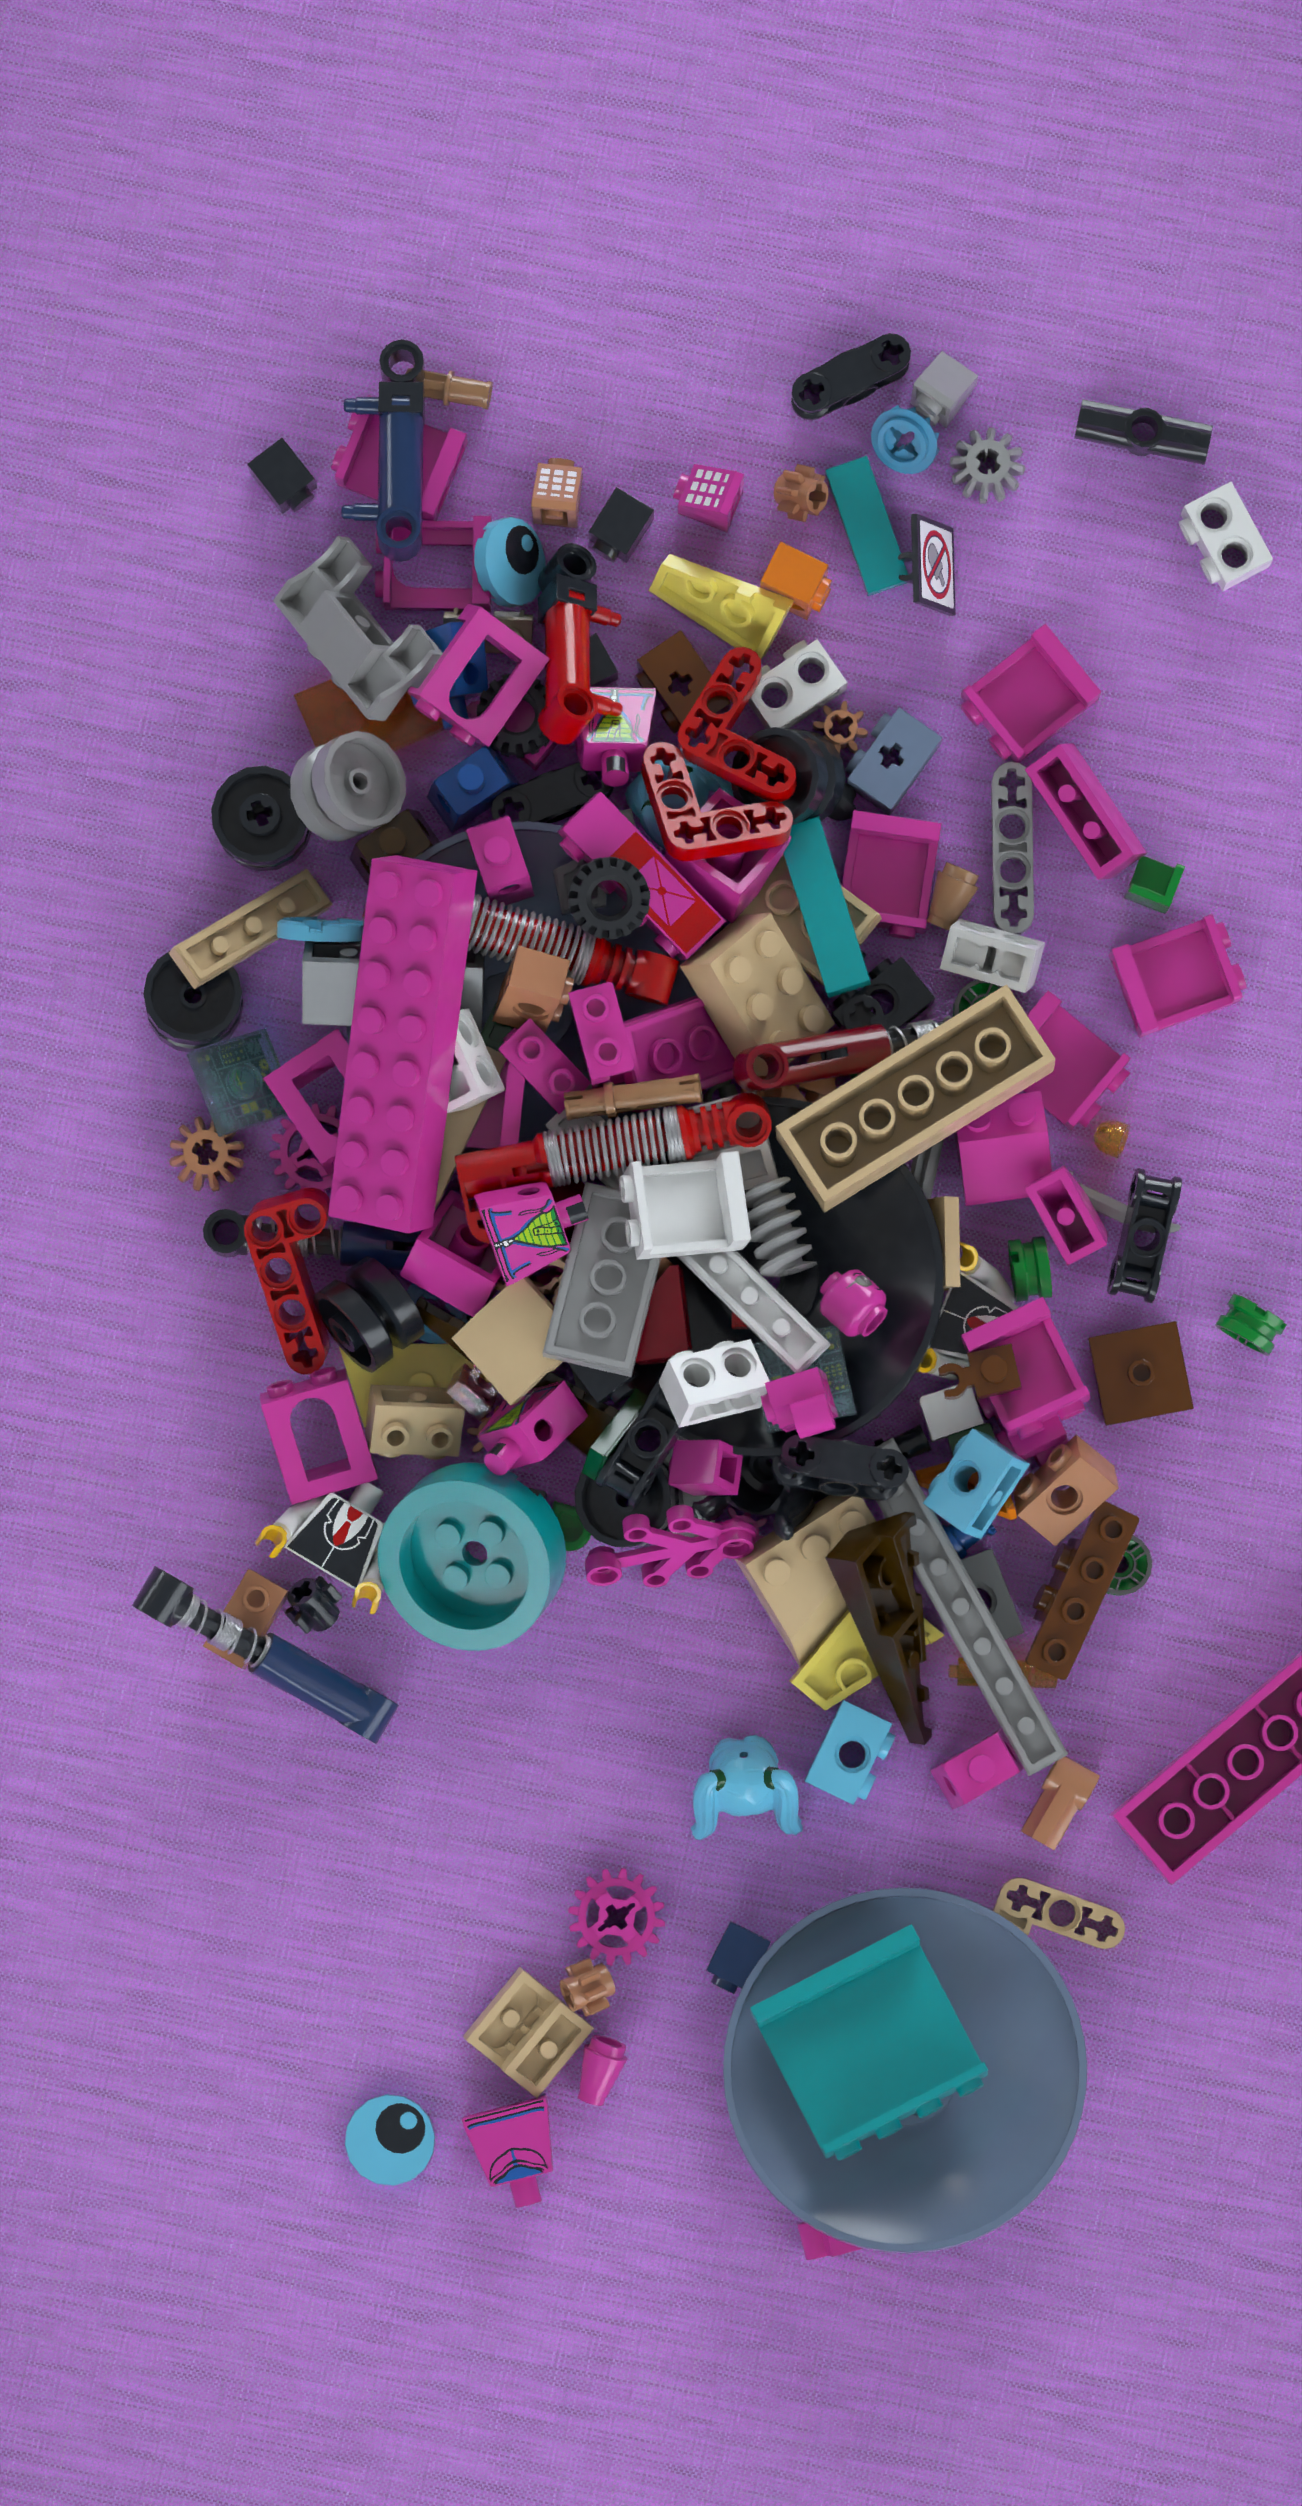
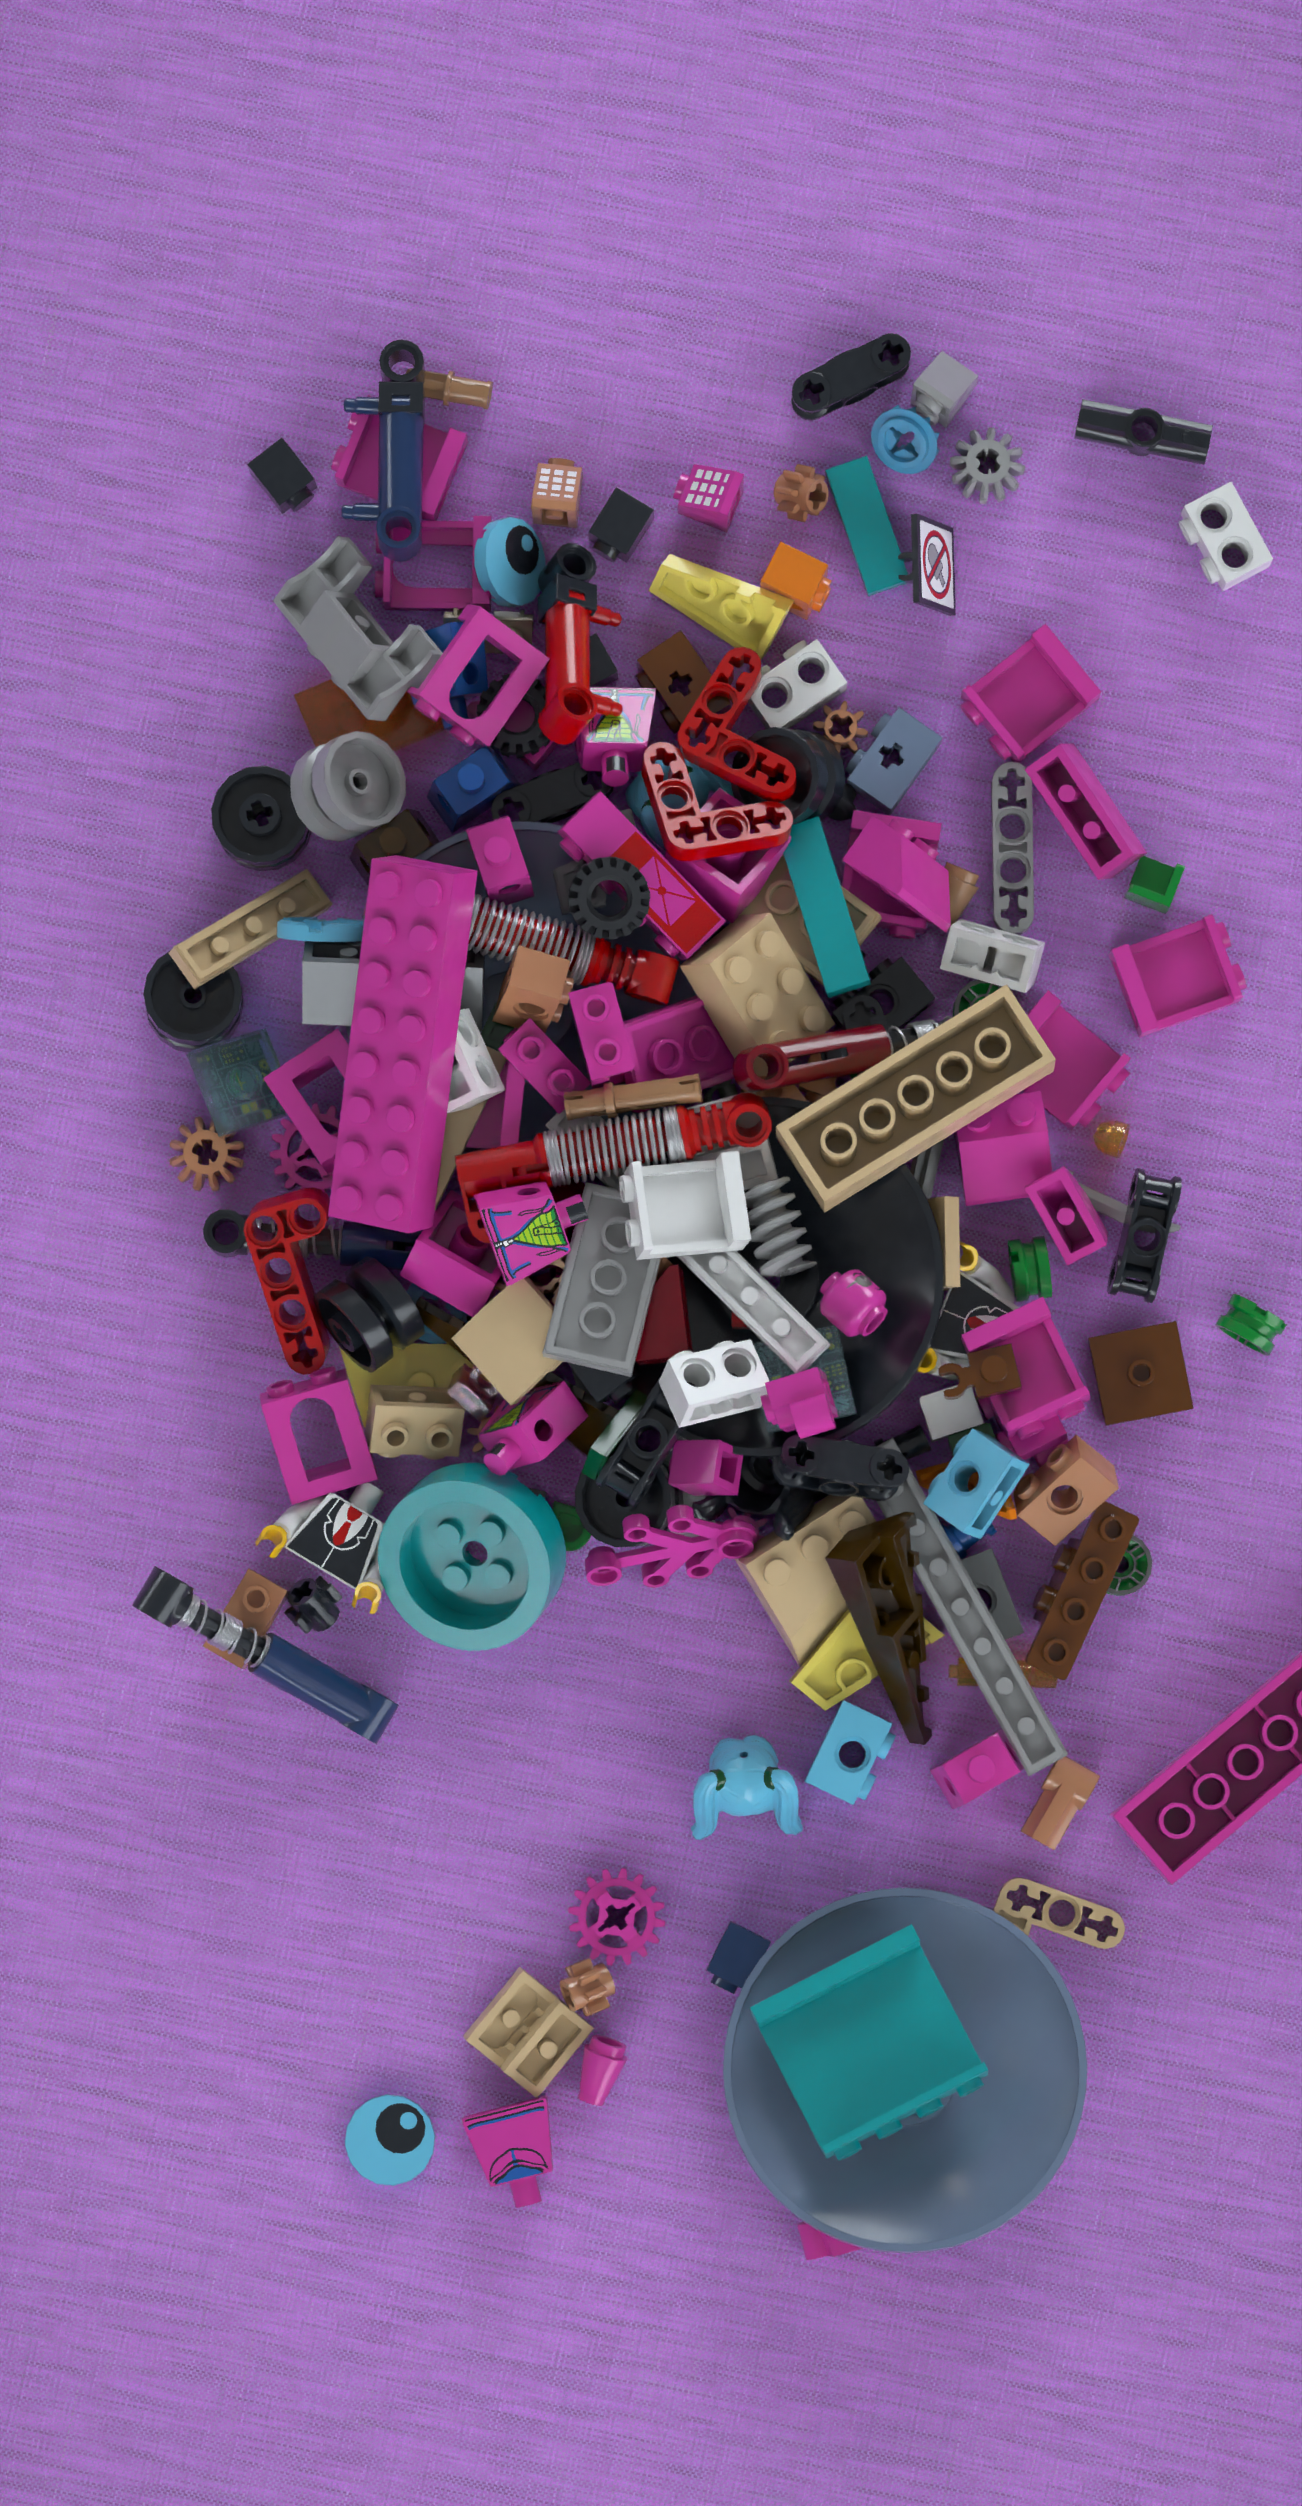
none -> dark pink slope [842,816,951,932]

